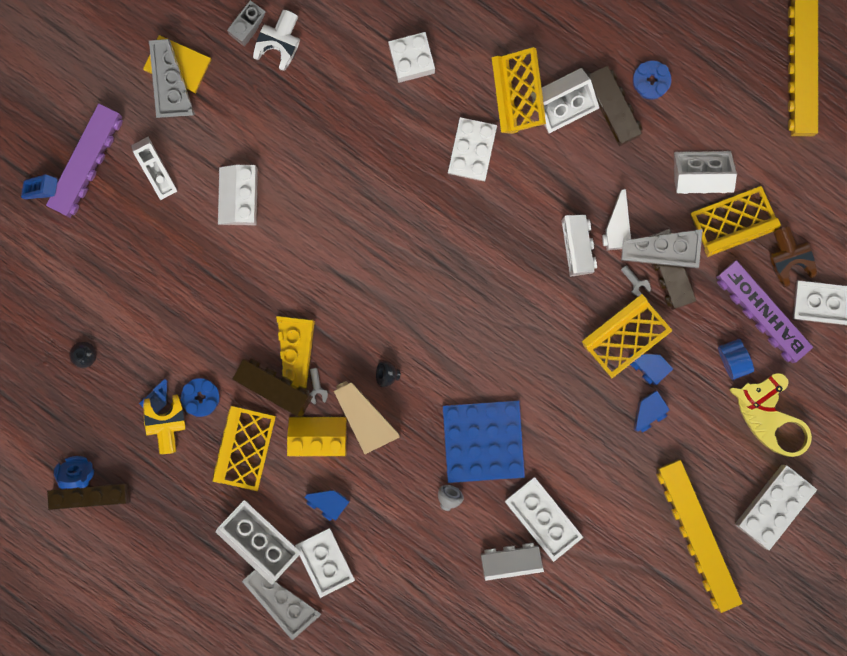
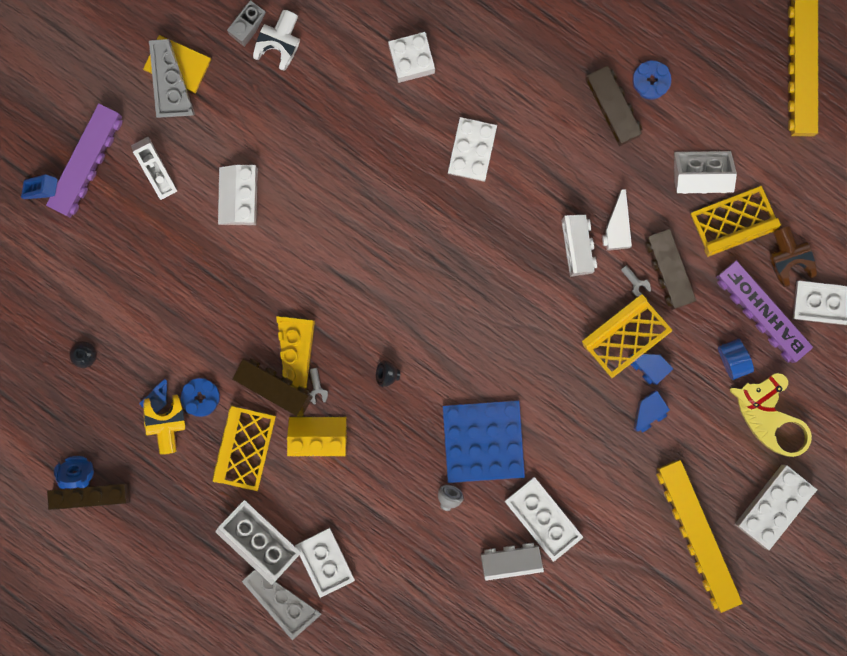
blue slope [304,490,350,521] -> none
tan slope [334,381,400,454] -> none
yellow fence [492,47,546,134] -> none
white slope [531,68,599,133] -> none
light grey wing [621,229,703,268] -> none

